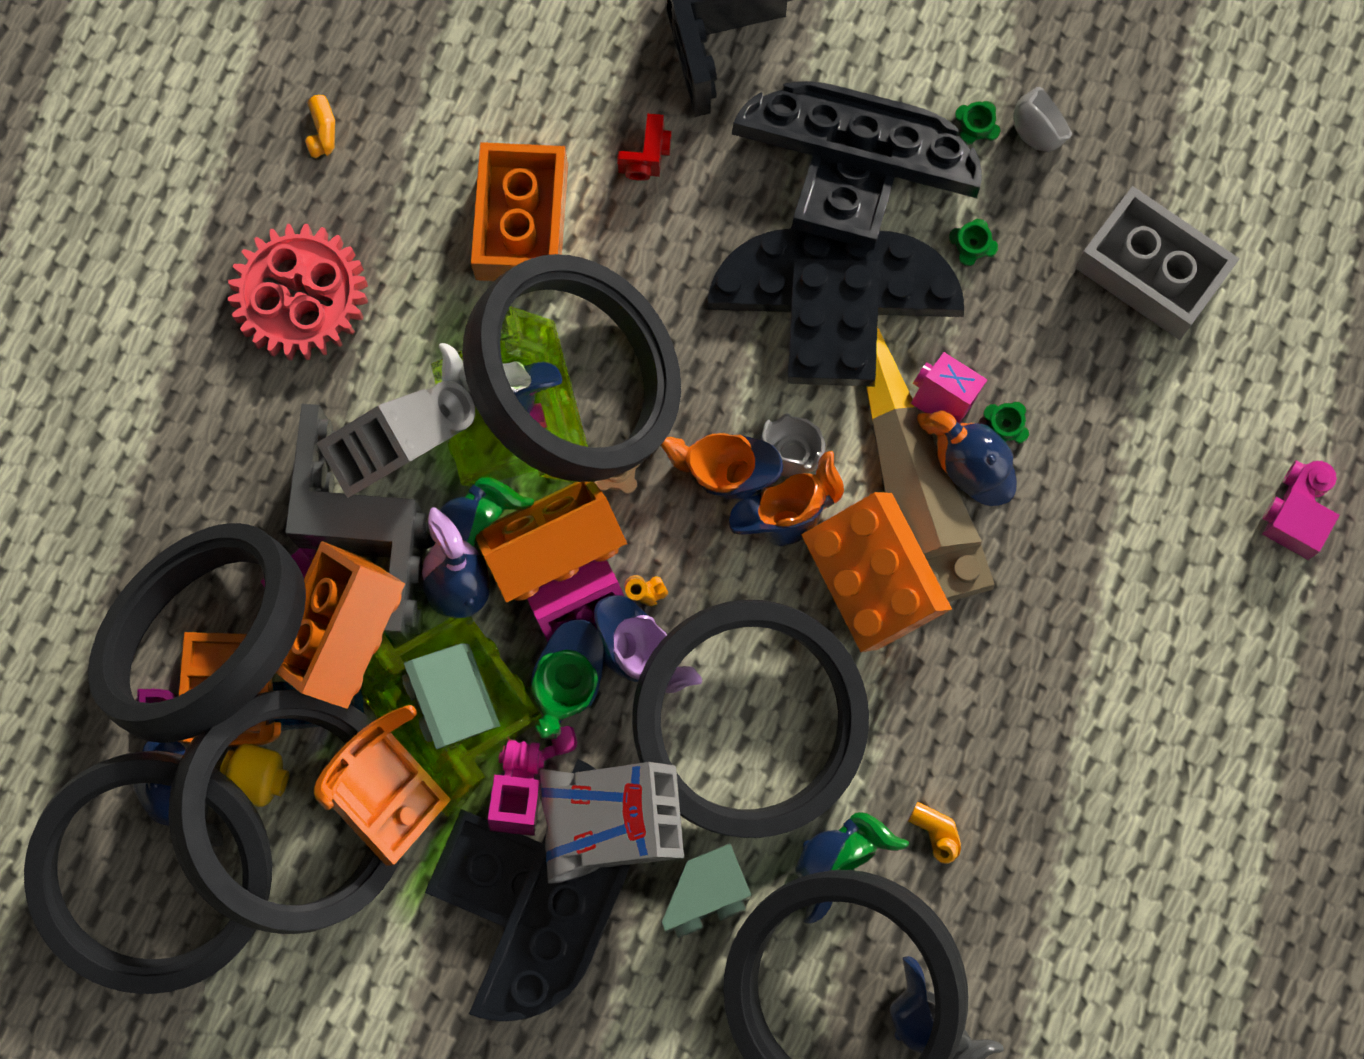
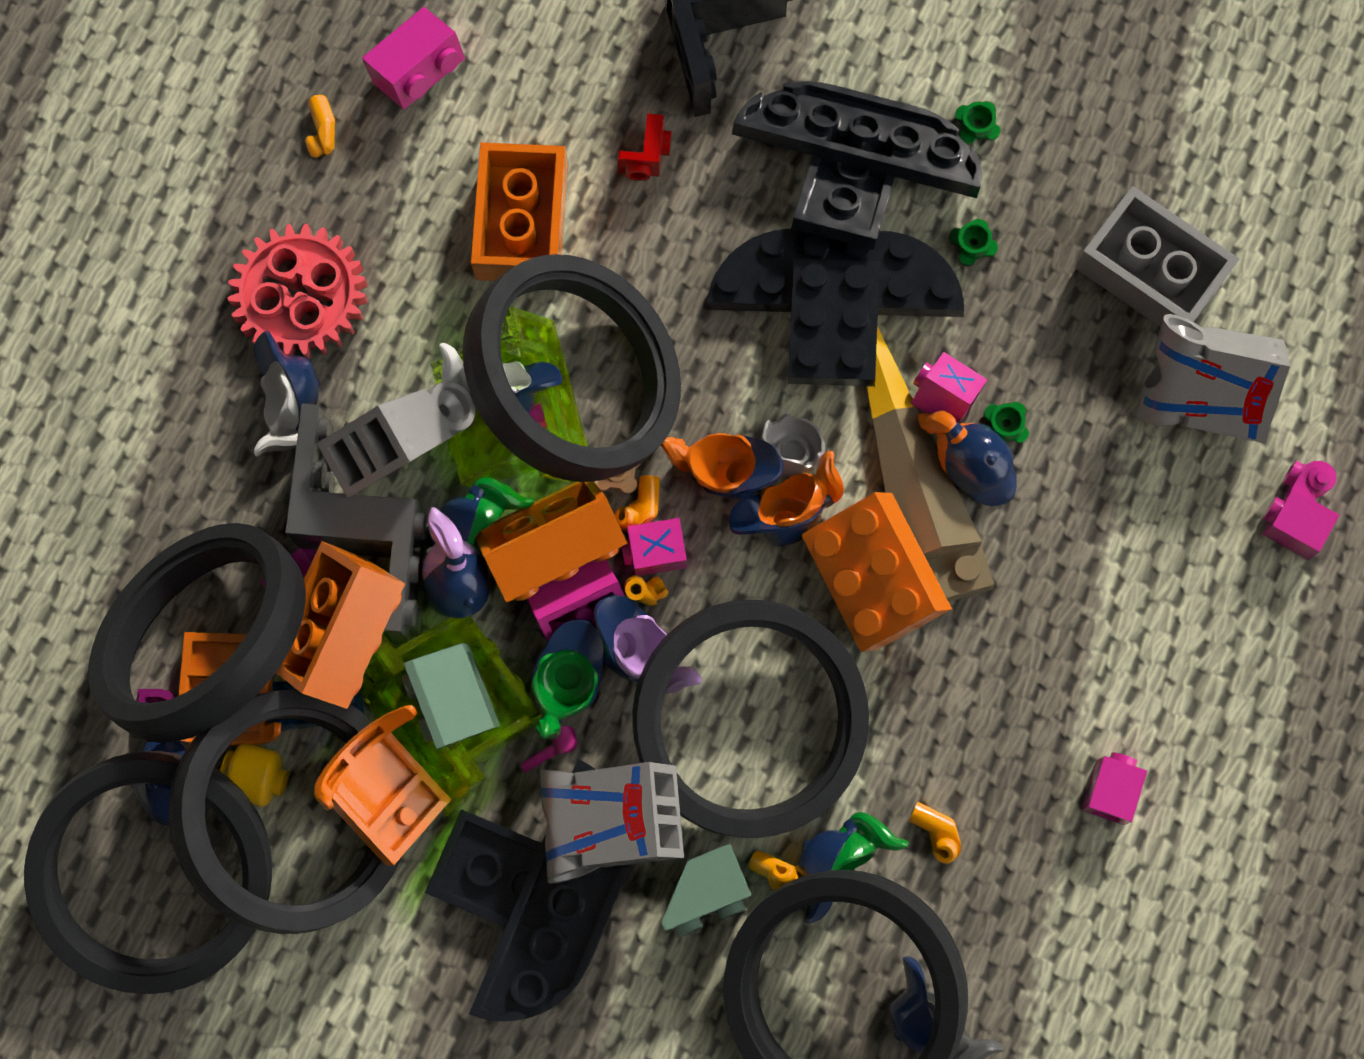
dark pink brick [488,739,545,836] -> none
light grey hair [1013,87,1072,152] -> none
none -> hair [254,331,320,457]
none -> dark pink brick [362,7,465,110]
none -> light orange arm [614,475,660,533]
none -> dark pink brick [622,518,687,576]
none -> light orange arm [749,850,798,891]
none -> dark pink brick [1081,752,1148,825]
none -> light grey piece [1135,314,1290,444]

